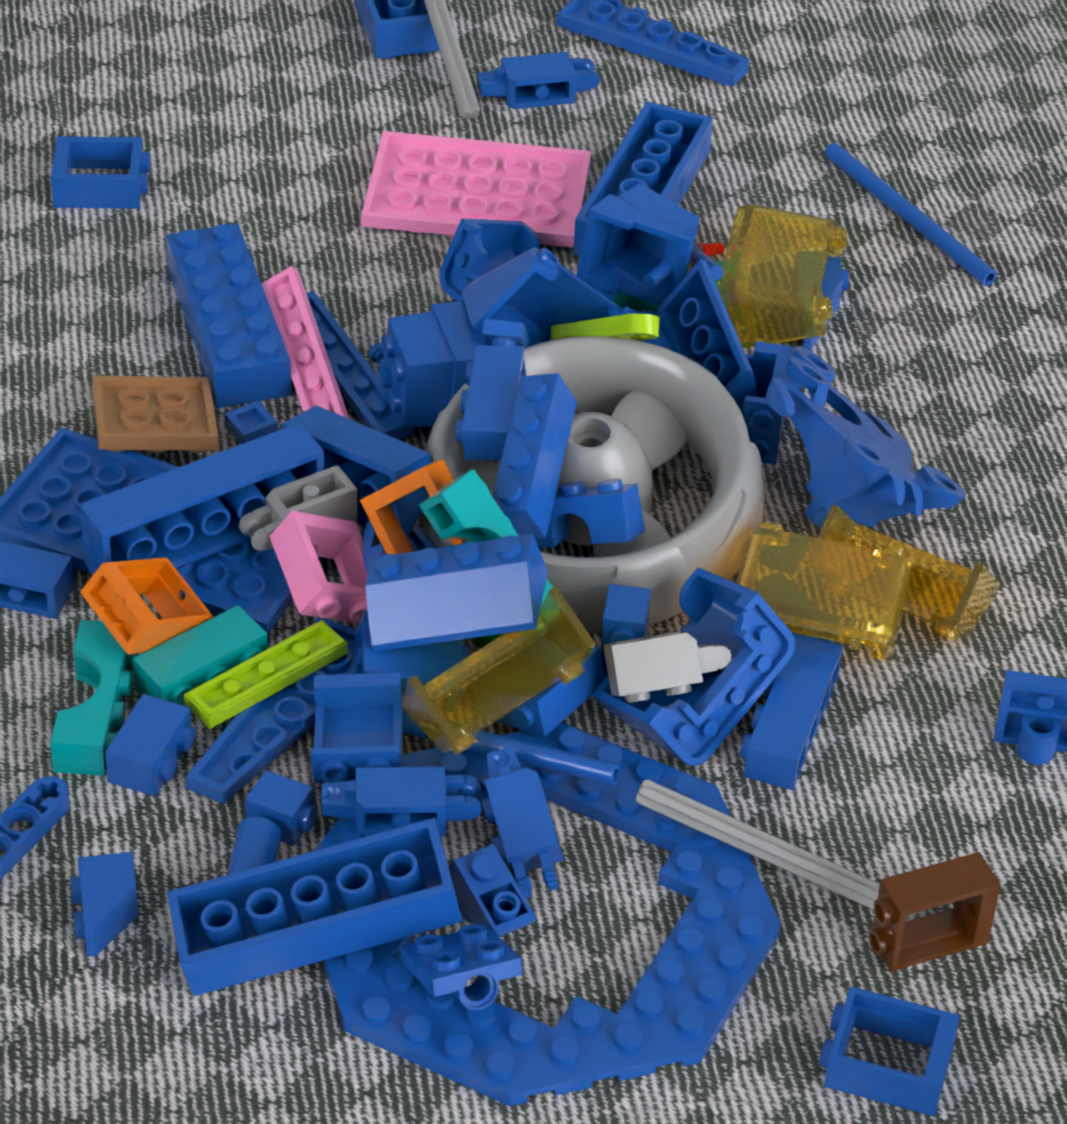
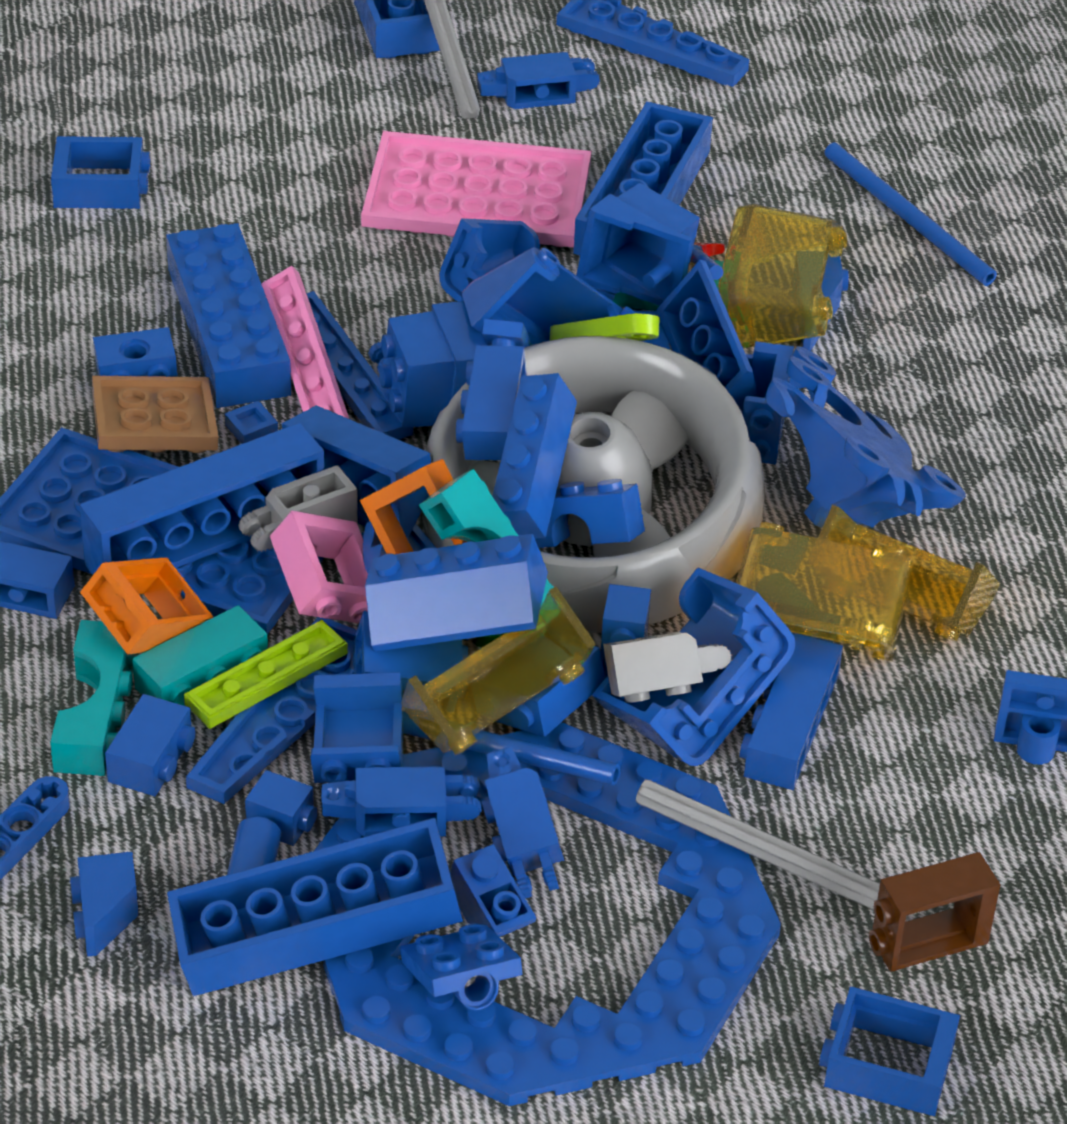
none -> blue brick [93,327,177,377]

